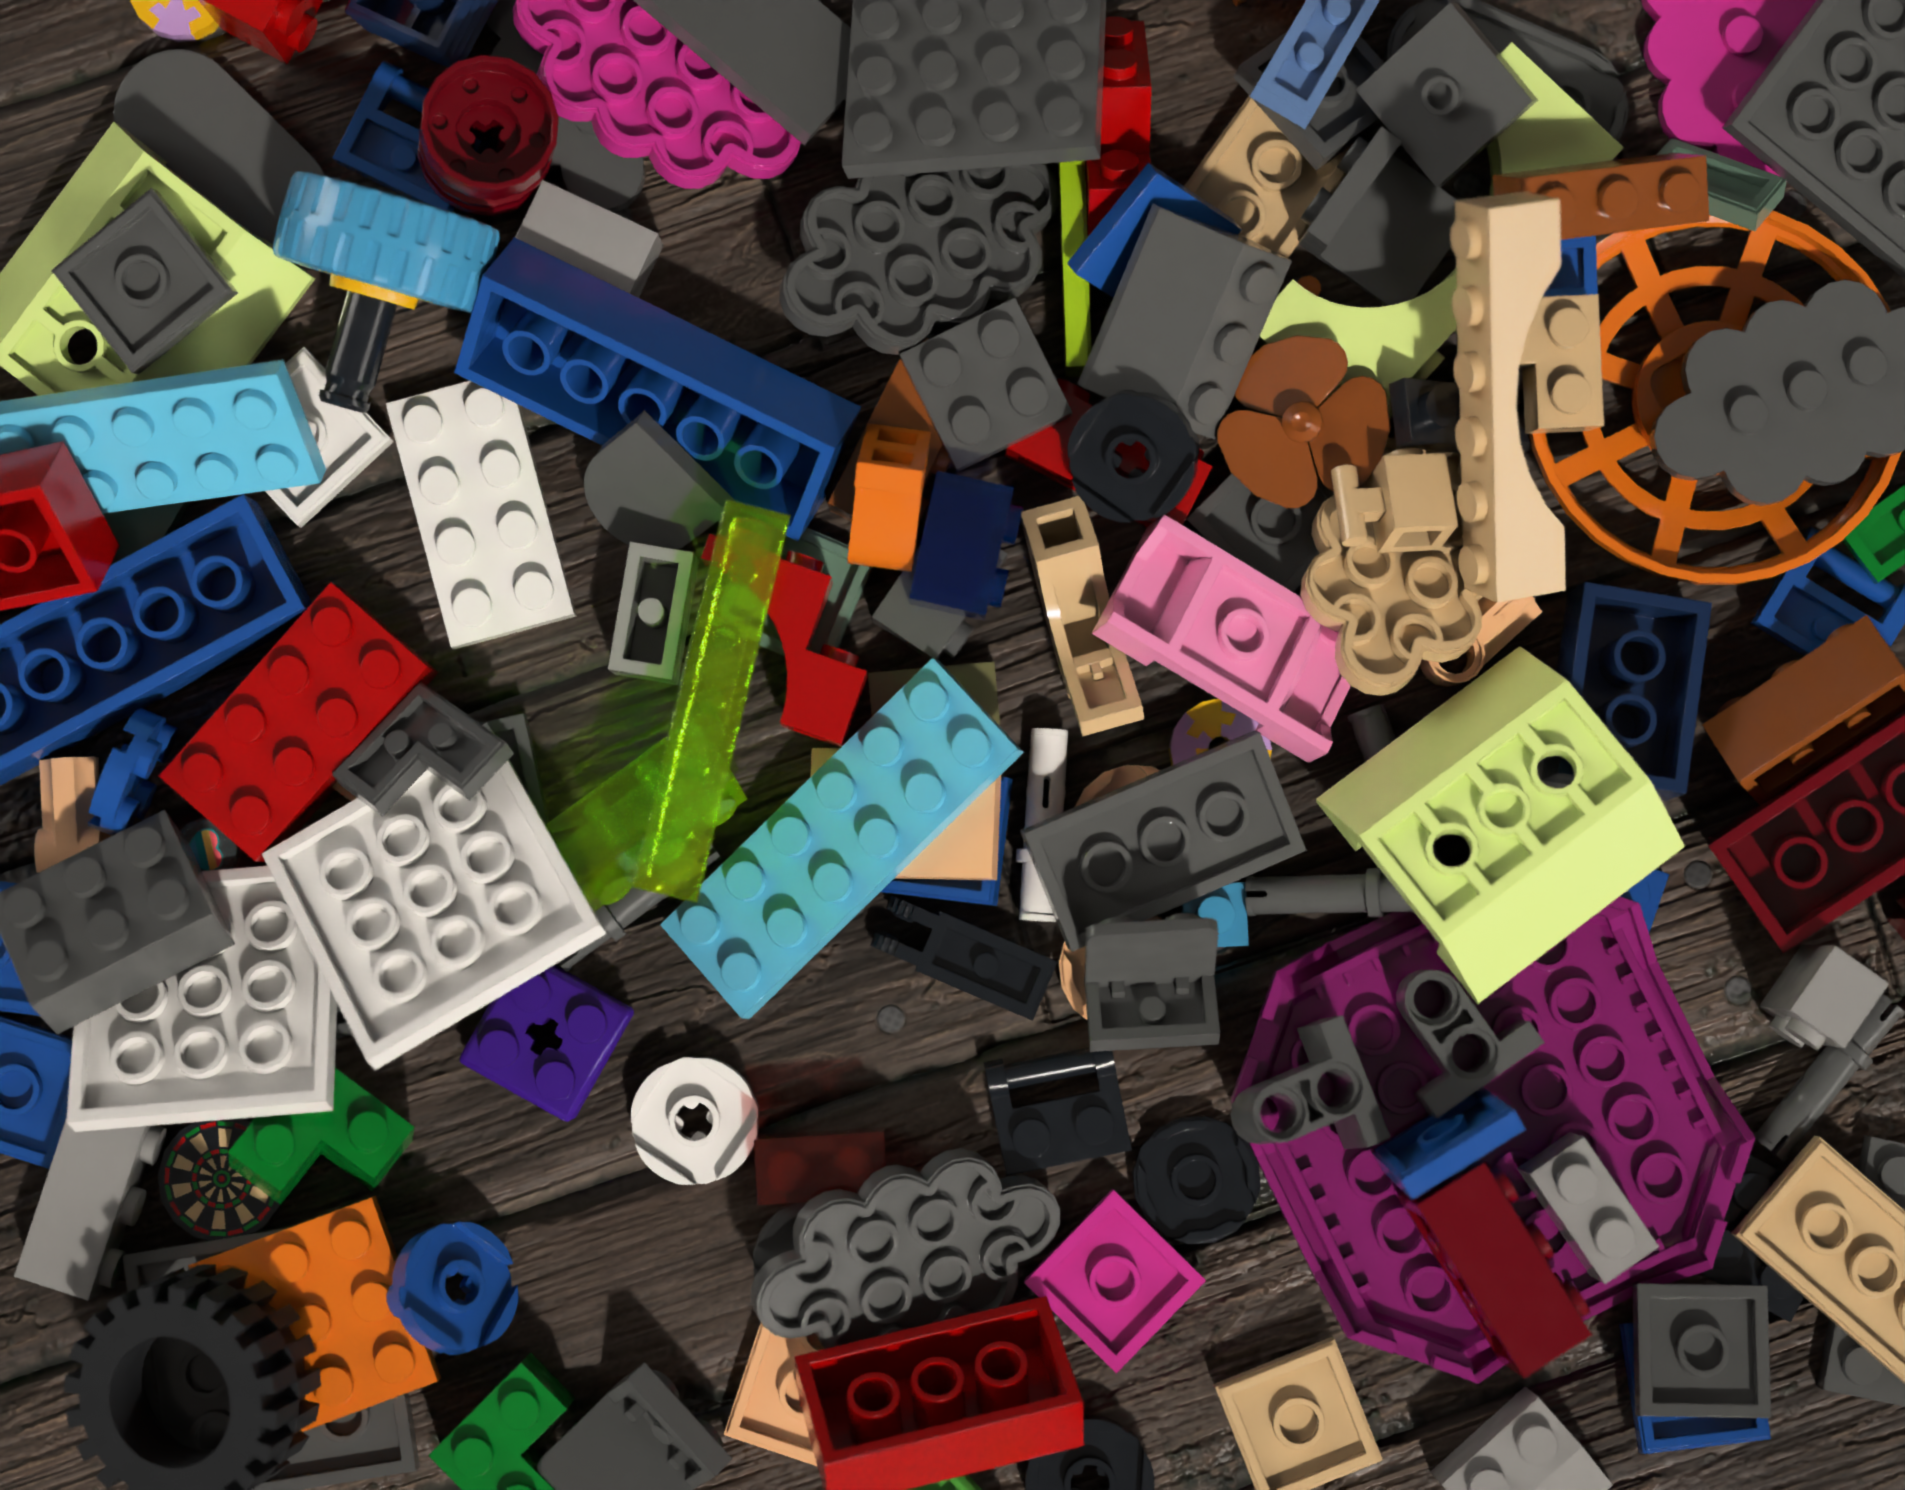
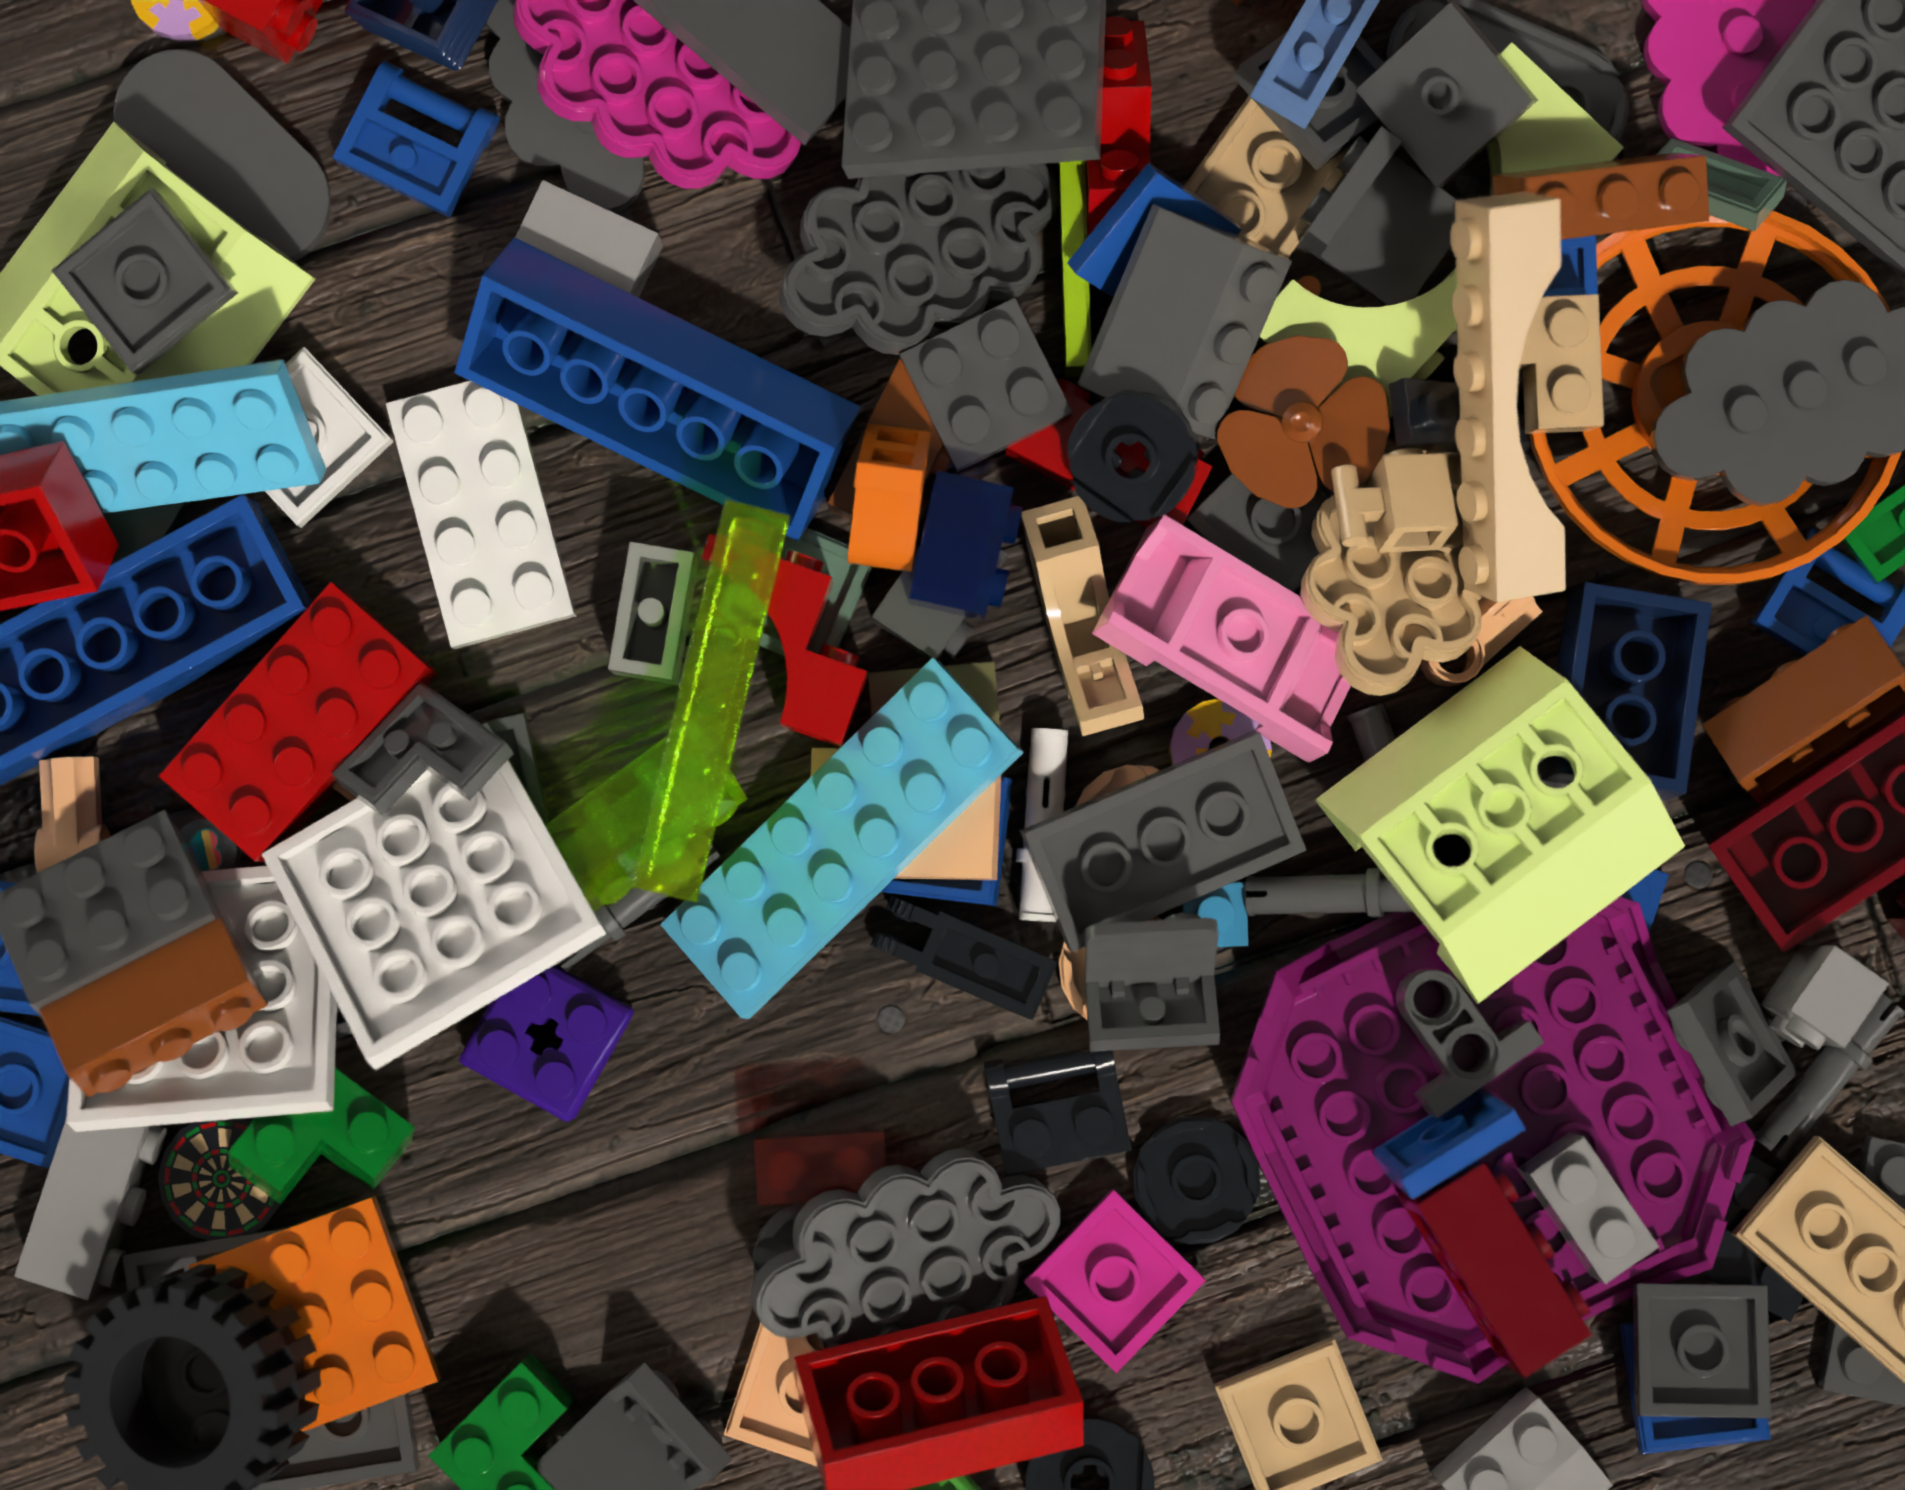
blue plate [88,707,178,836] -> none
dark azure wheel [273,171,500,413] -> none
blue plate [387,1222,519,1355] -> none
dark red wheel [418,55,559,216] -> none
dark grey tile [584,411,736,549] -> none
white plate [631,1056,759,1185] -> none
dark grey tile [1231,1015,1391,1149] -> none
none -> dark orange brick [39,917,268,1098]
none -> dark grey plate [1667,961,1797,1126]

